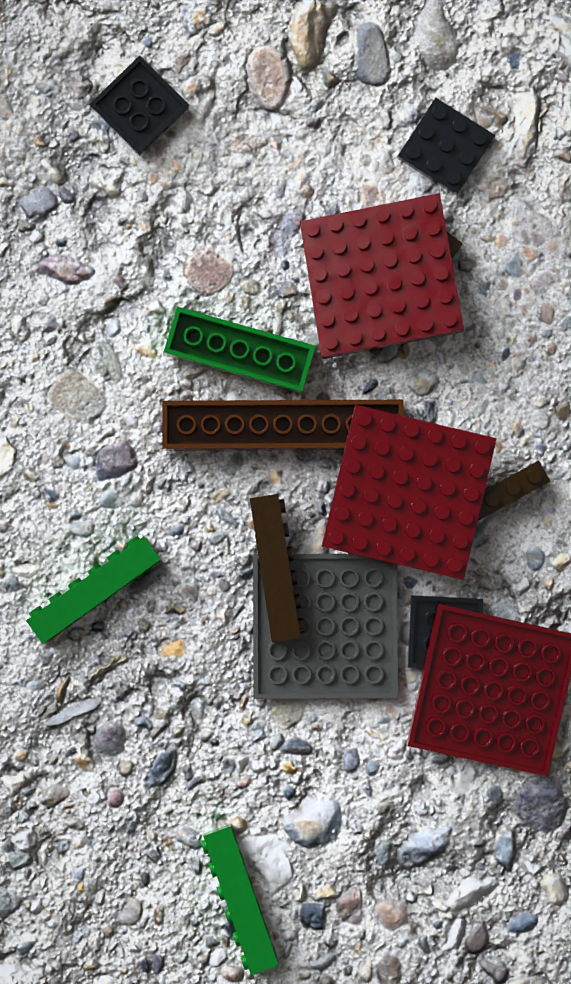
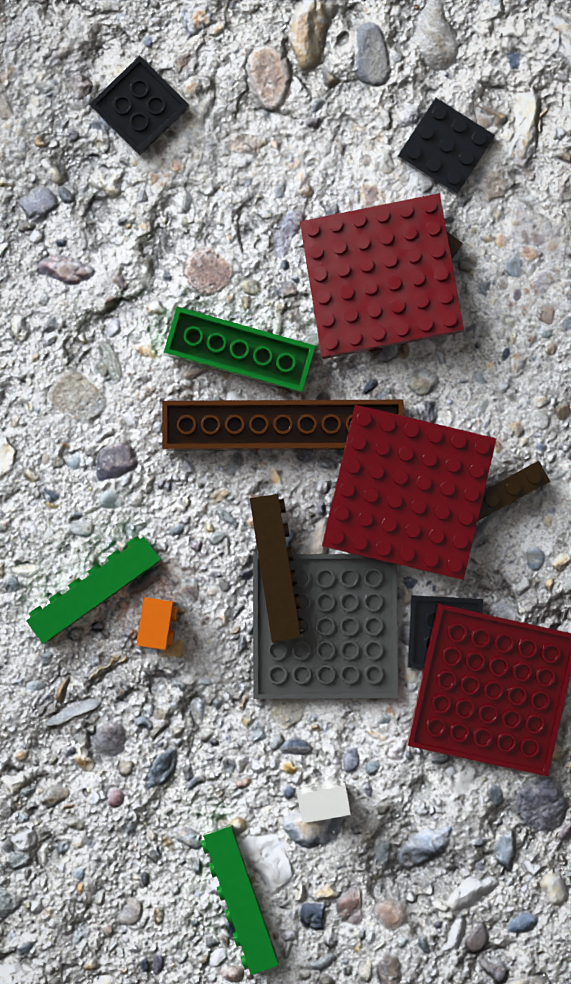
none -> orange brick [136,597,179,650]
none -> white brick [297,779,351,824]

